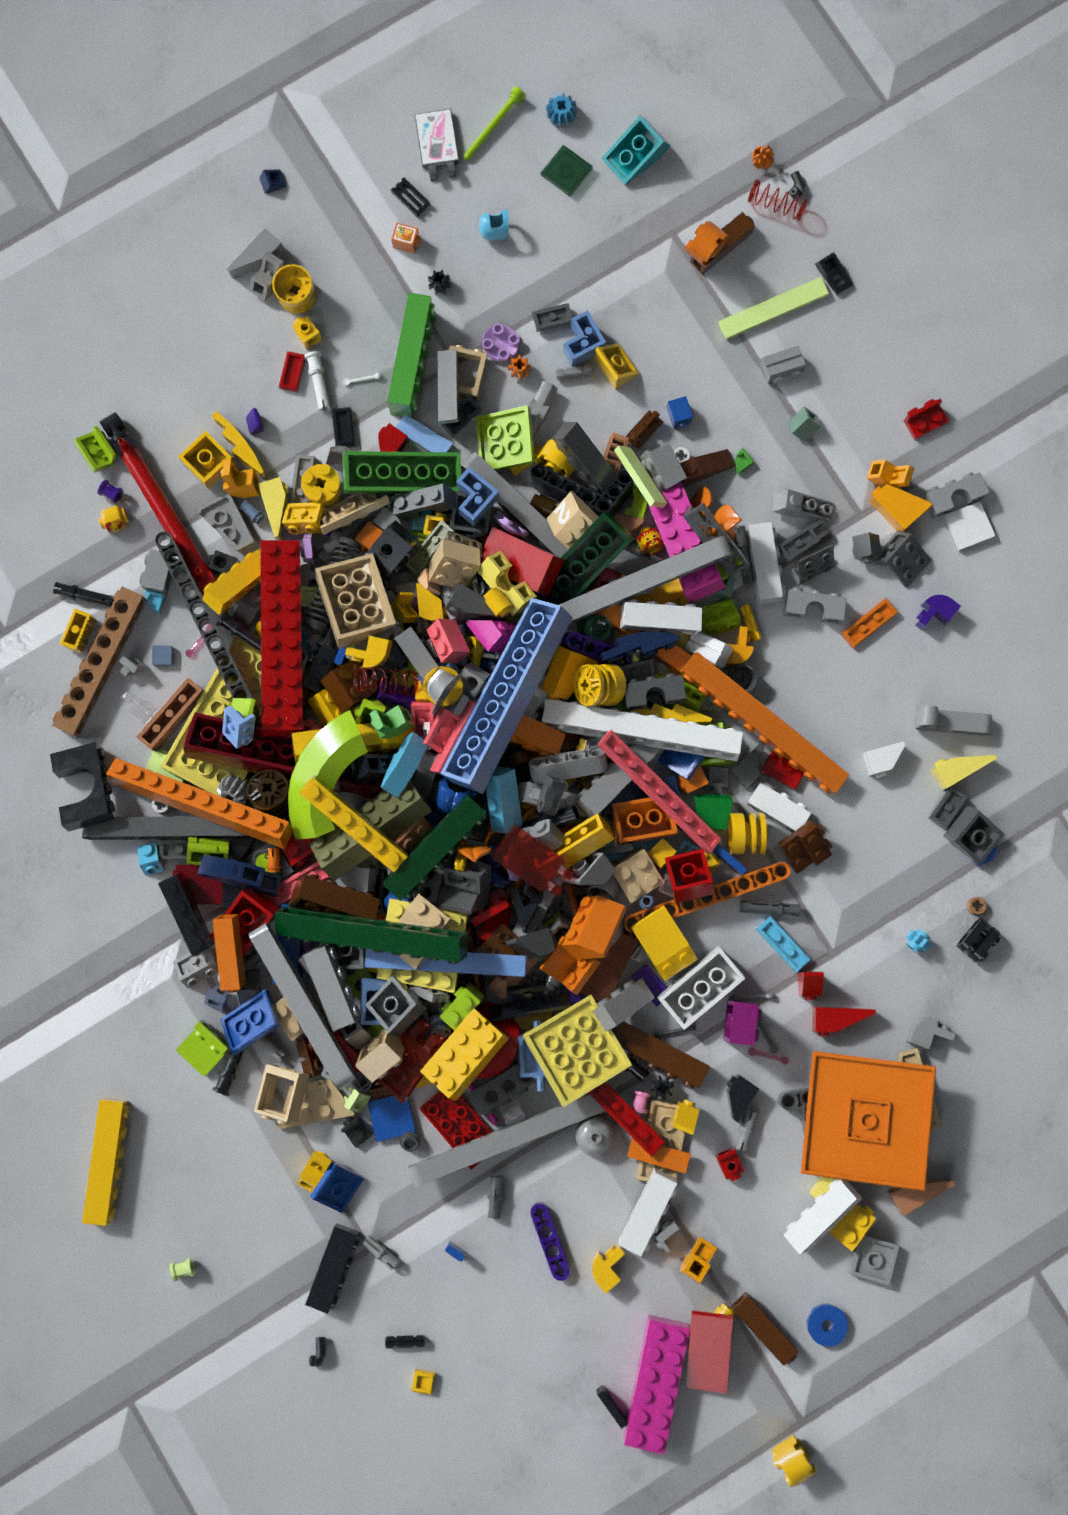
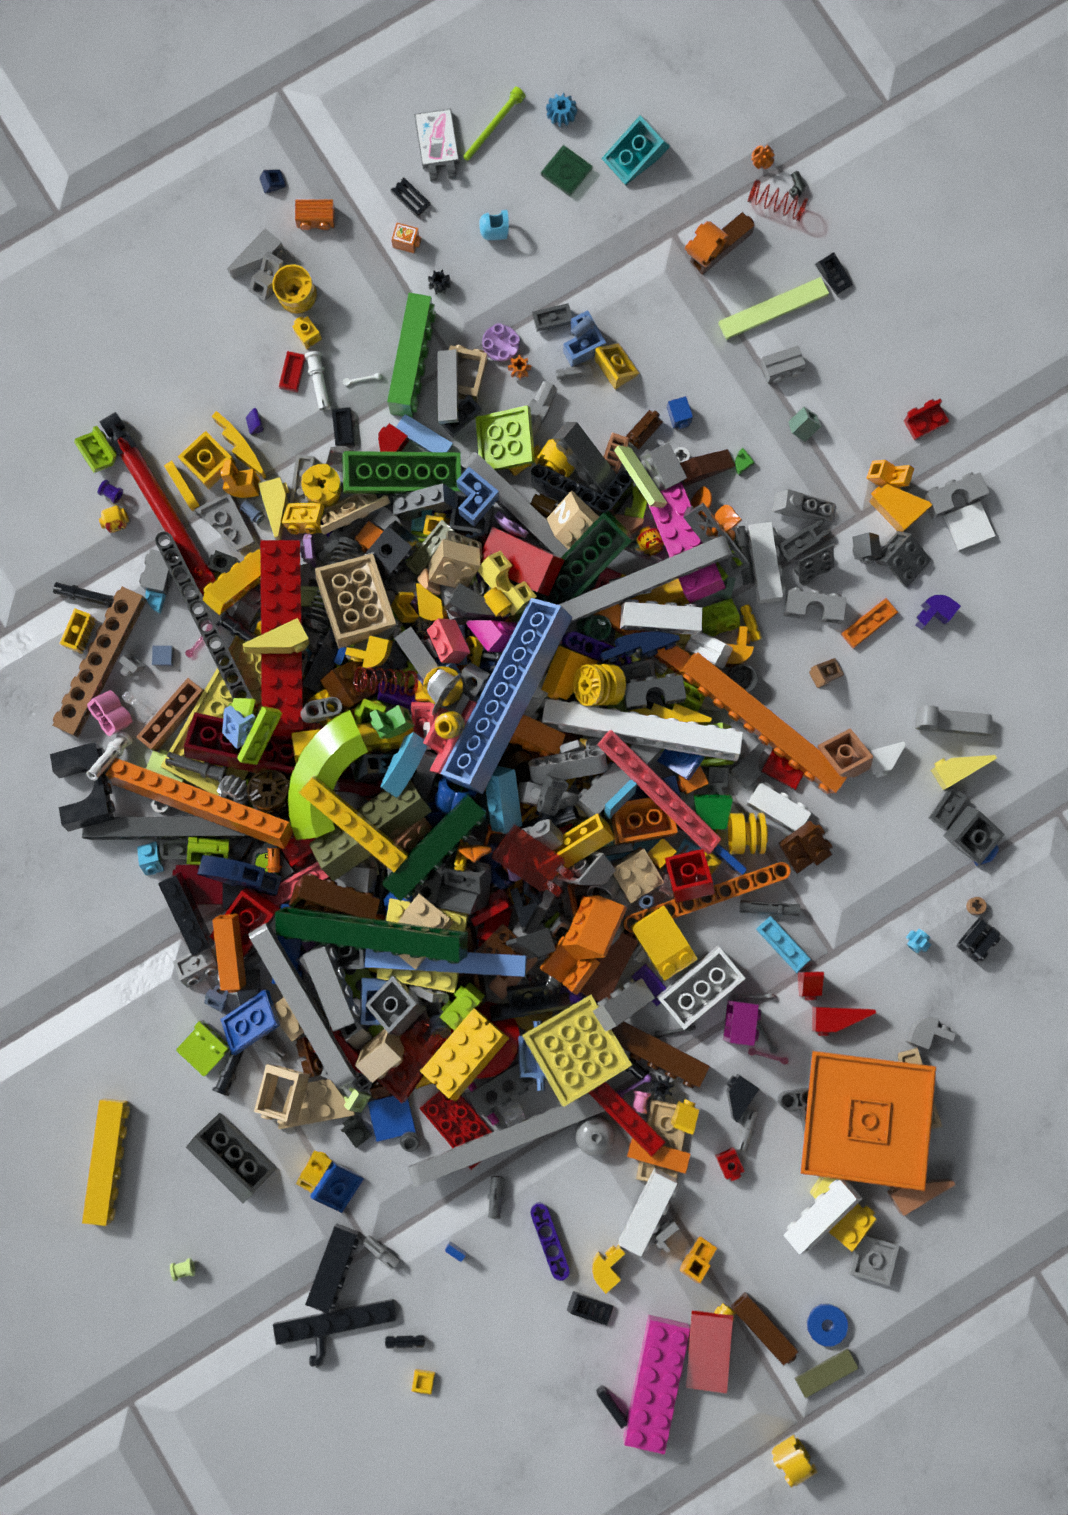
none -> white pin [86,731,133,781]
none -> bright pink brick [87,690,133,736]
none -> yellow beam [164,461,200,512]
none -> dark grey pin [165,751,227,783]
none -> dark grey slope [186,1113,277,1204]
none -> lime plate [237,706,282,765]
none -> light yellow slope [243,618,309,653]
none -> black plate [272,1299,397,1345]
none -> orange brick [295,199,335,230]
none -> light grey beam [301,697,342,723]
none -> yellow head [435,711,465,739]
none -> light grey tile [560,740,585,753]
none -> black slope [567,1291,614,1326]
none -> sand blue pin [570,315,595,340]
none -> medium azure tile [604,779,637,819]
none -> medium lavender hinge [617,1075,652,1098]
none -> olive tile [794,1349,859,1398]
none -> medium nougat slope [809,658,844,688]
none -> nougat slope [818,728,873,778]

